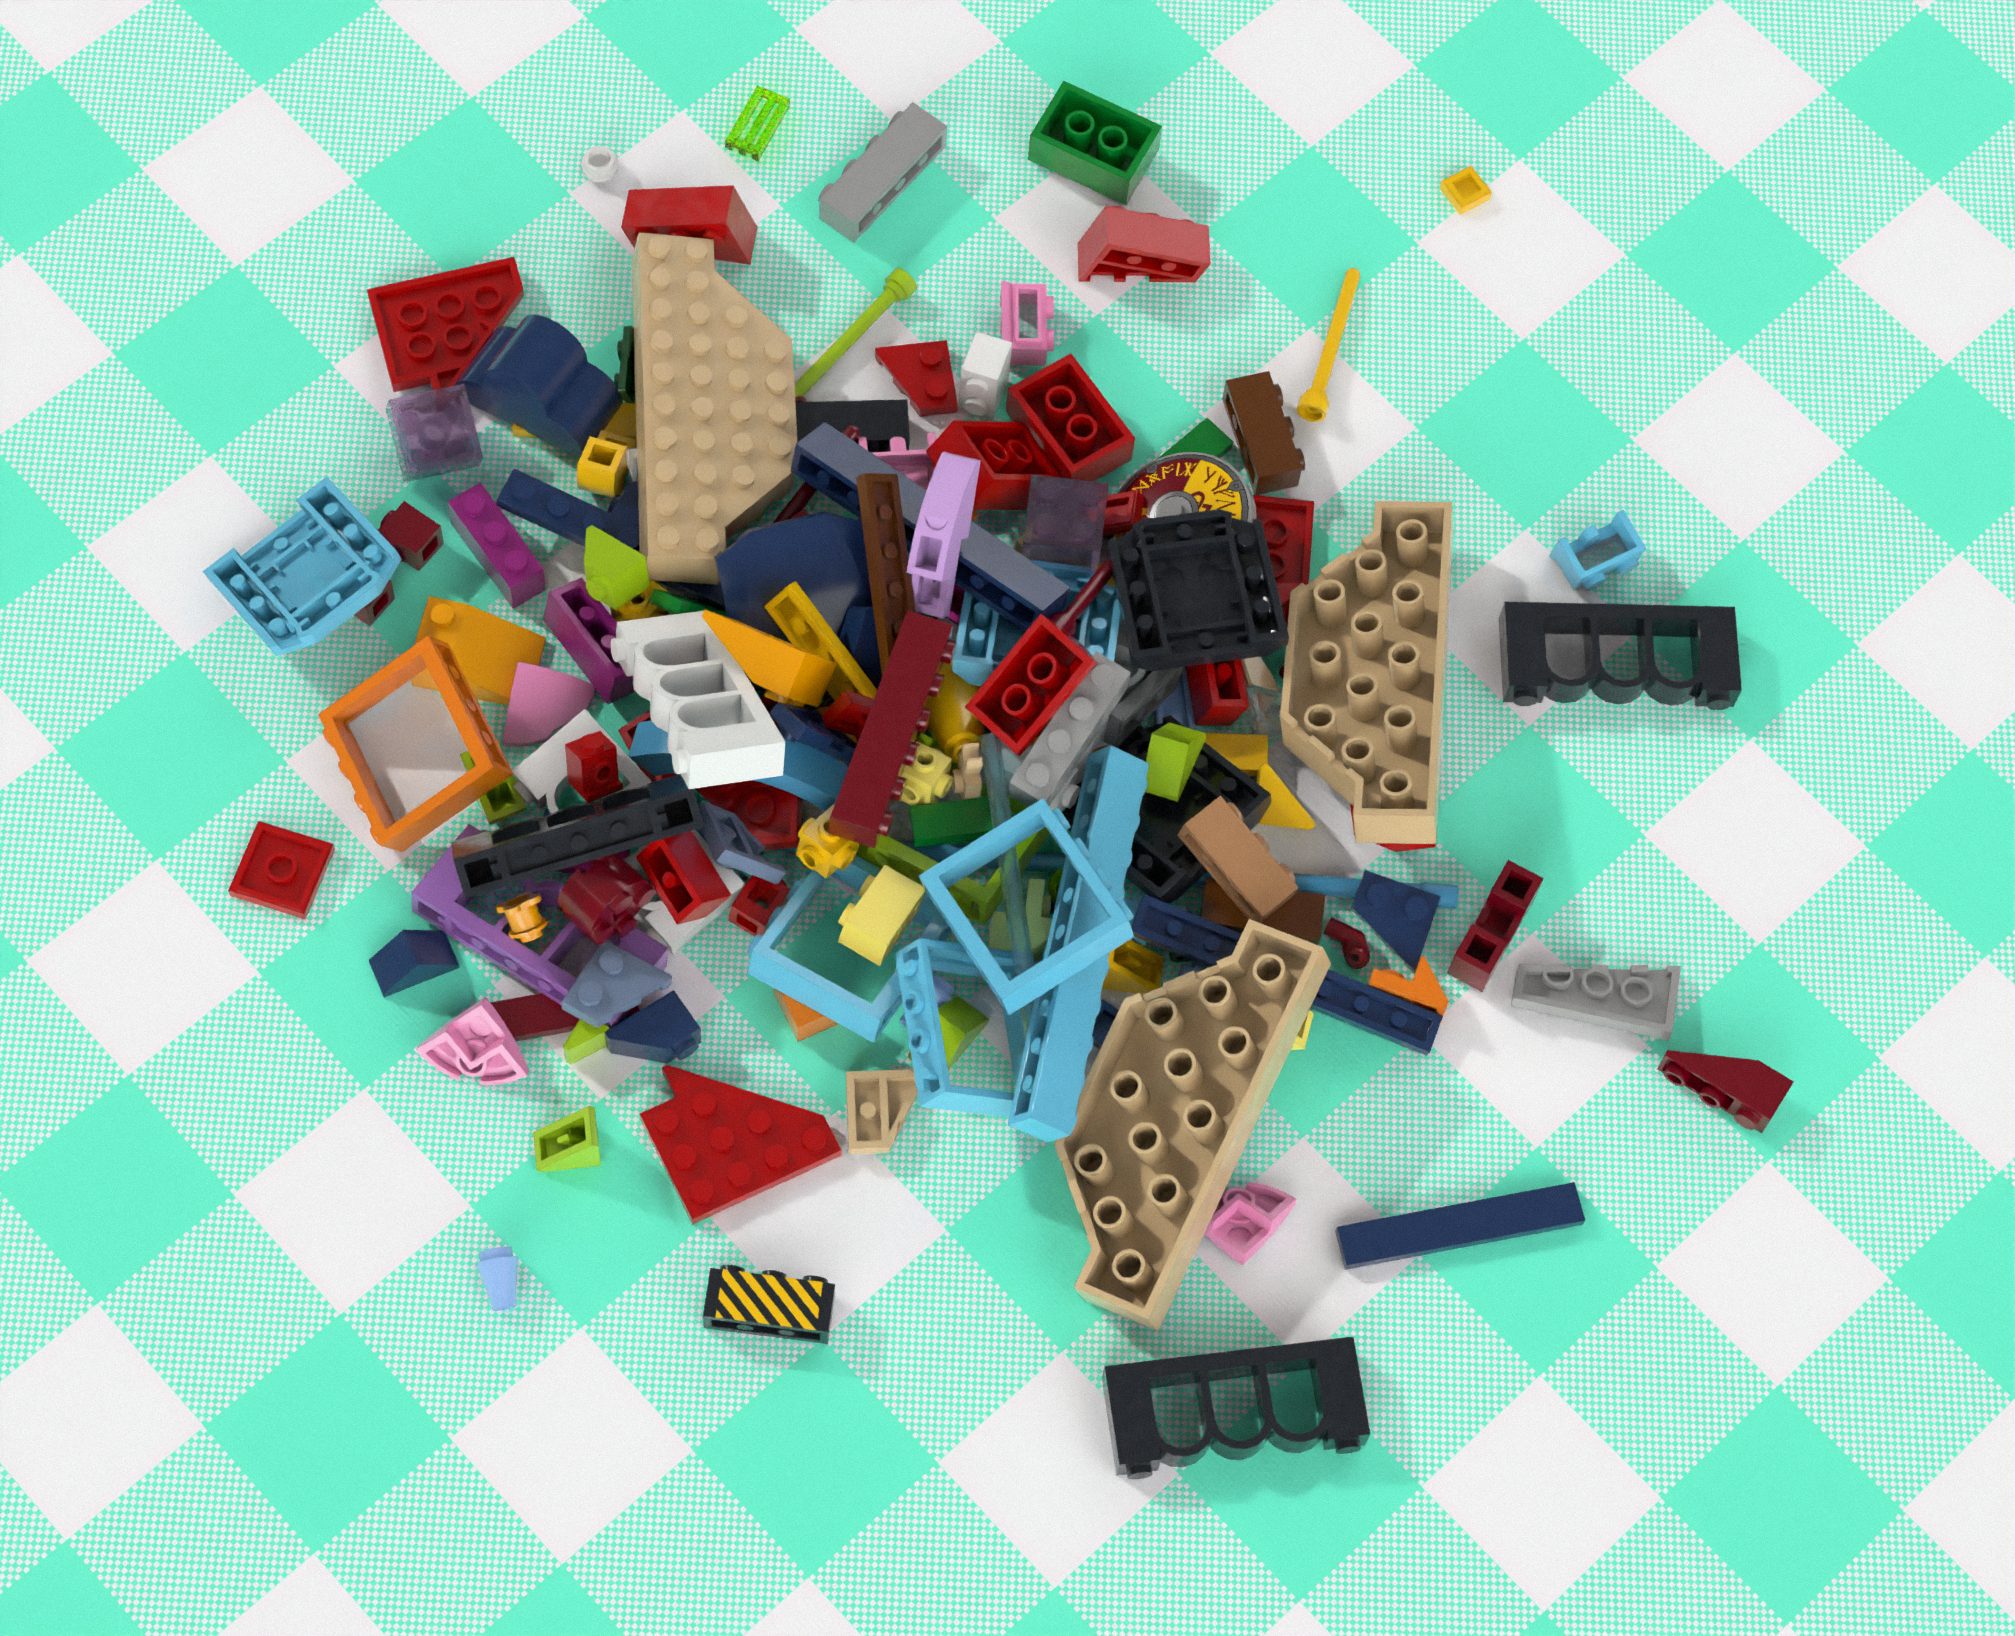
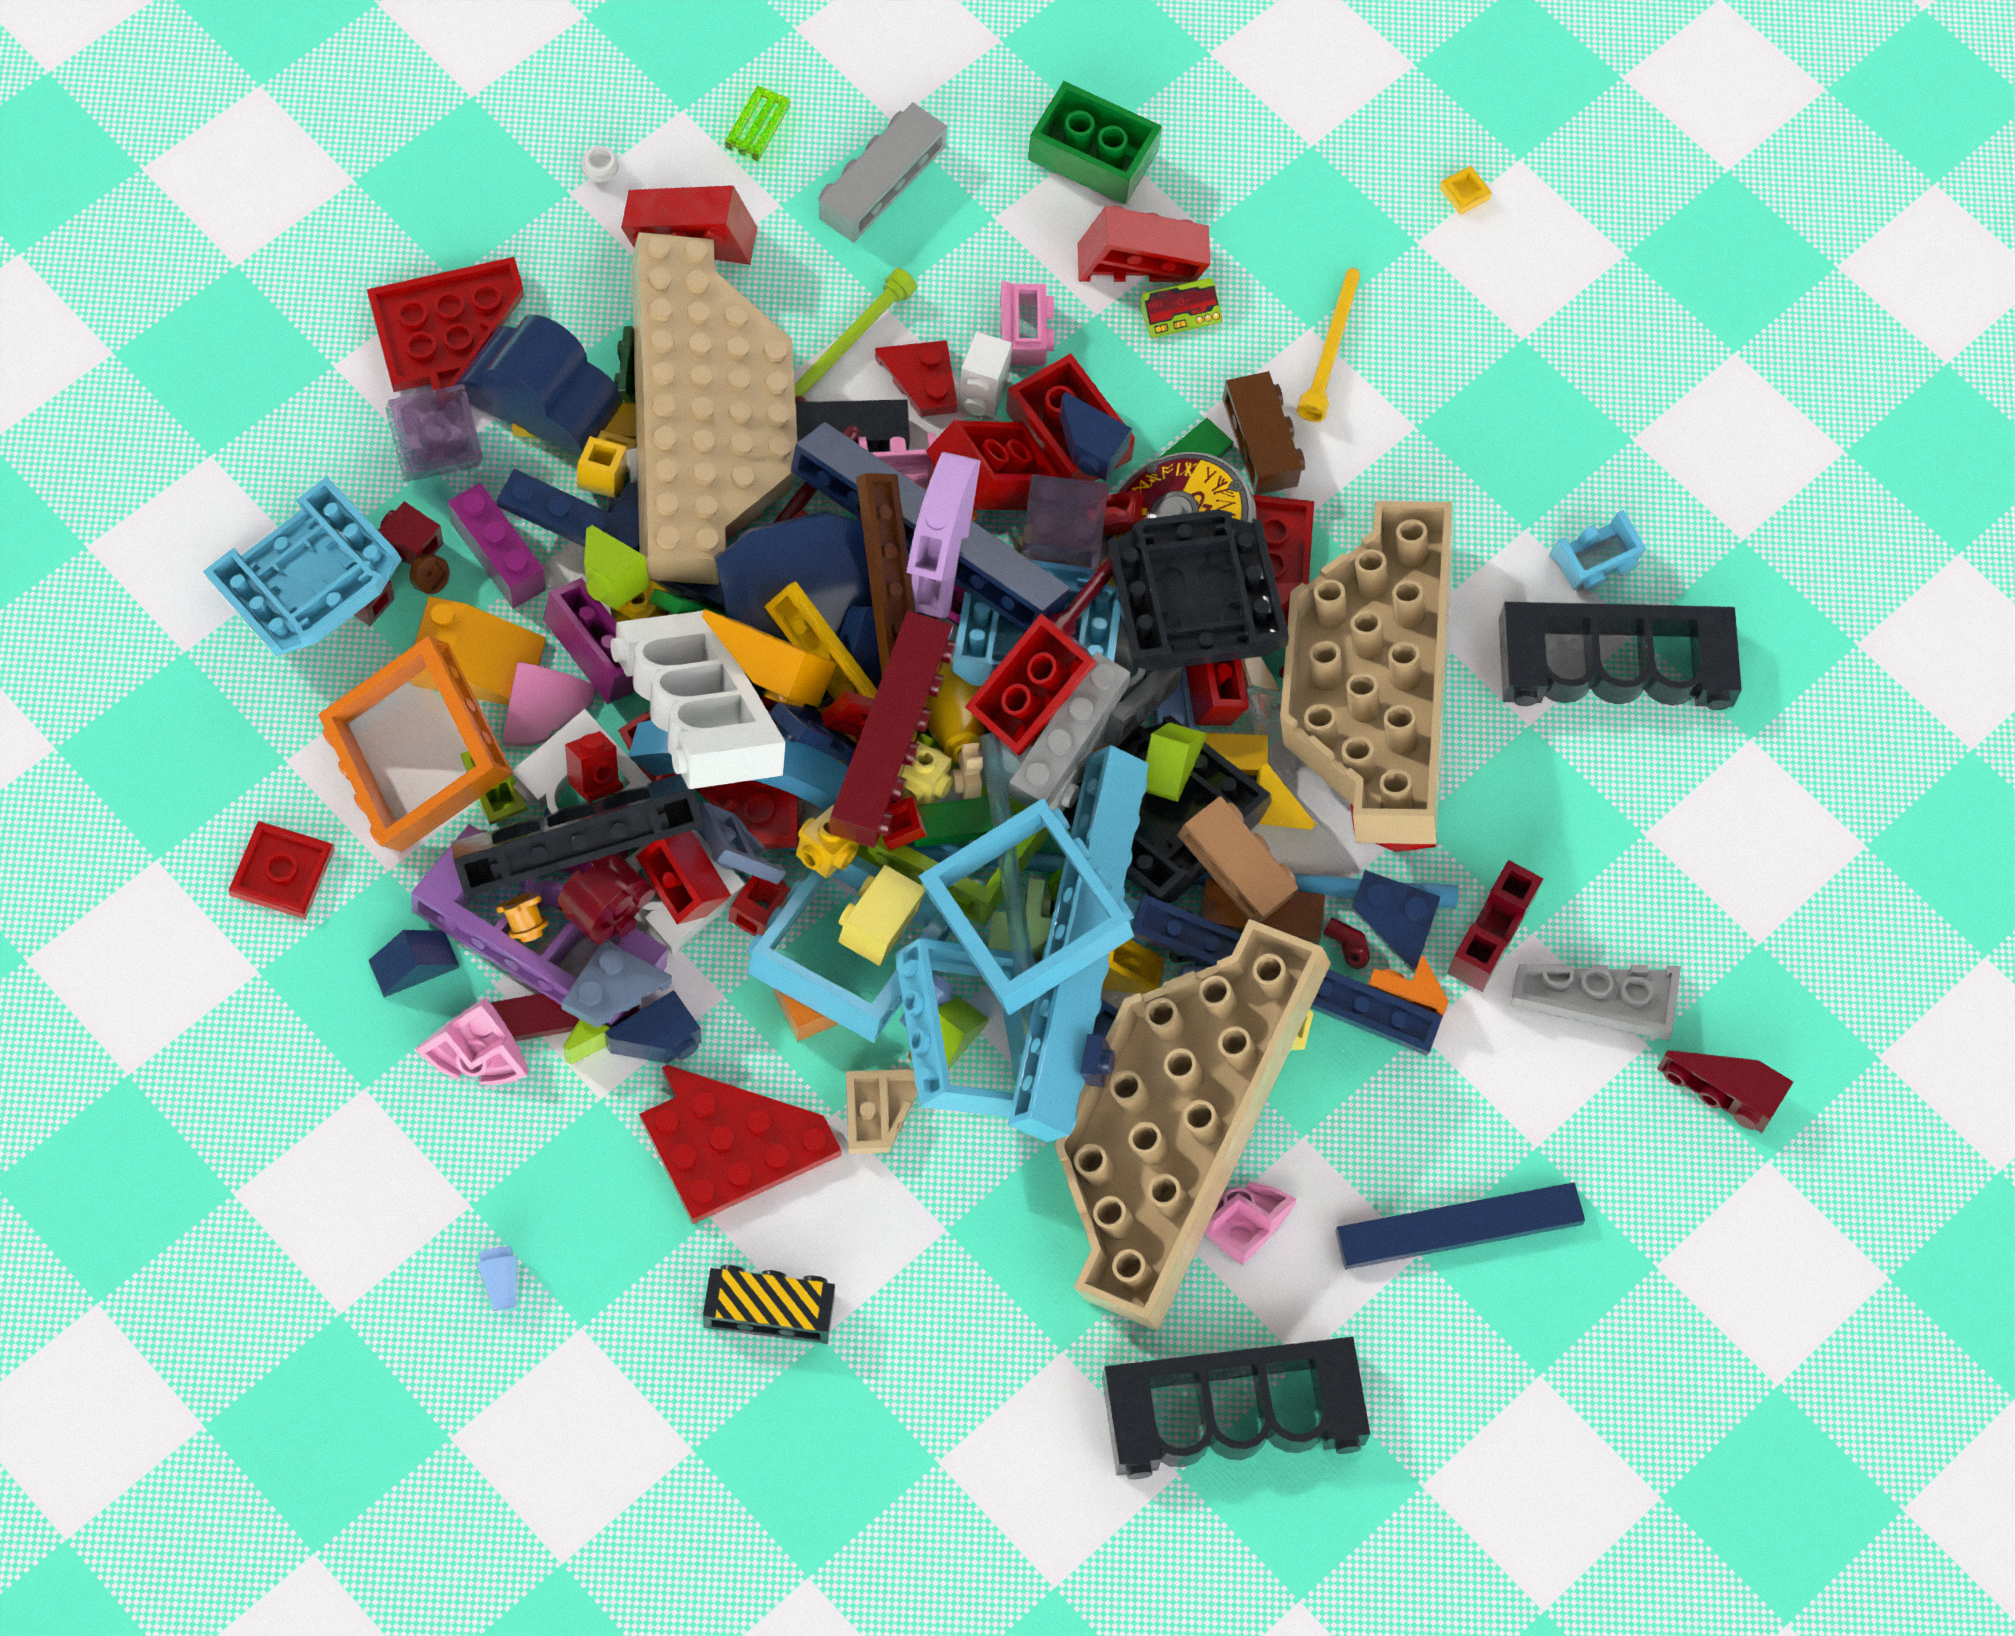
lime slope [533,1106,601,1172] -> none
none -> reddish brown tile [409,553,450,594]
none -> red tile [882,796,927,851]
none -> dark blue slope [1059,392,1132,481]
none -> dark blue plate [1080,1034,1115,1087]
none -> slope [1140,278,1222,339]

